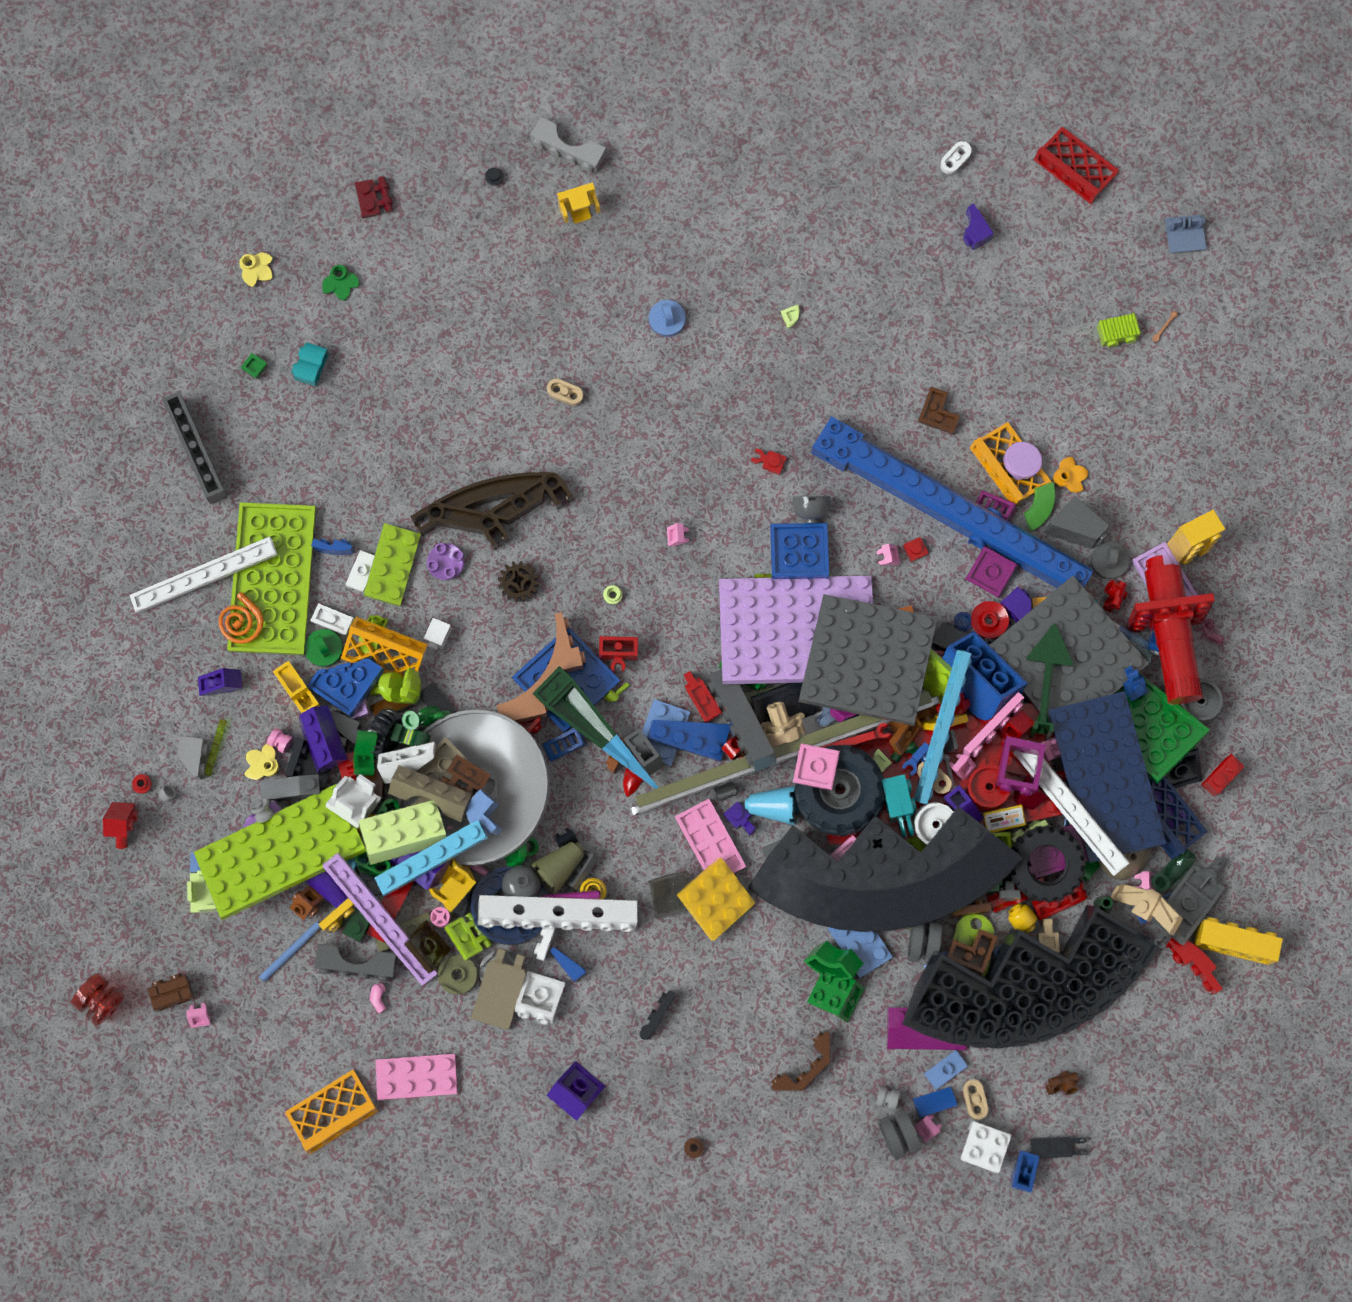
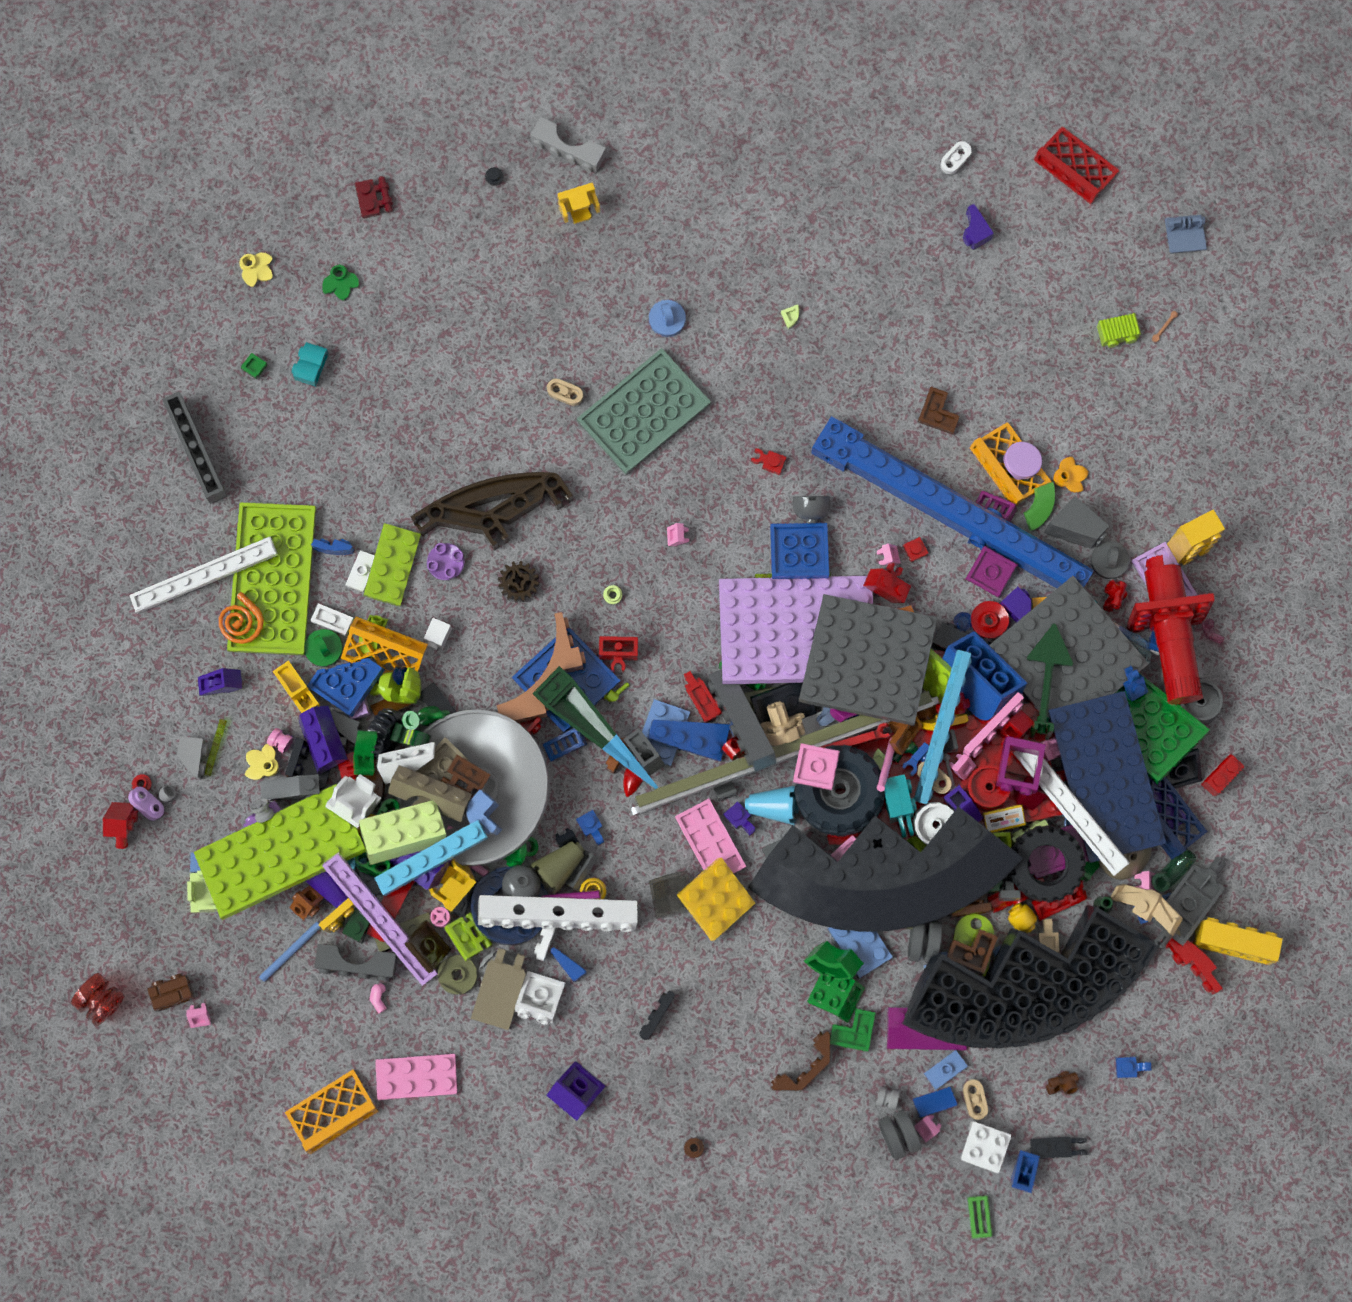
none -> lavender plate [128,787,164,821]
none -> clear blue plate [392,666,407,685]
none -> blue plate [576,810,604,846]
none -> sand green plate [577,348,711,475]
none -> green plate [830,1009,875,1052]
none -> red brick [863,563,911,603]
none -> bright pink bar [877,737,894,791]
none -> bright green tile [967,1196,992,1239]
none -> blue plate [1115,1057,1151,1078]

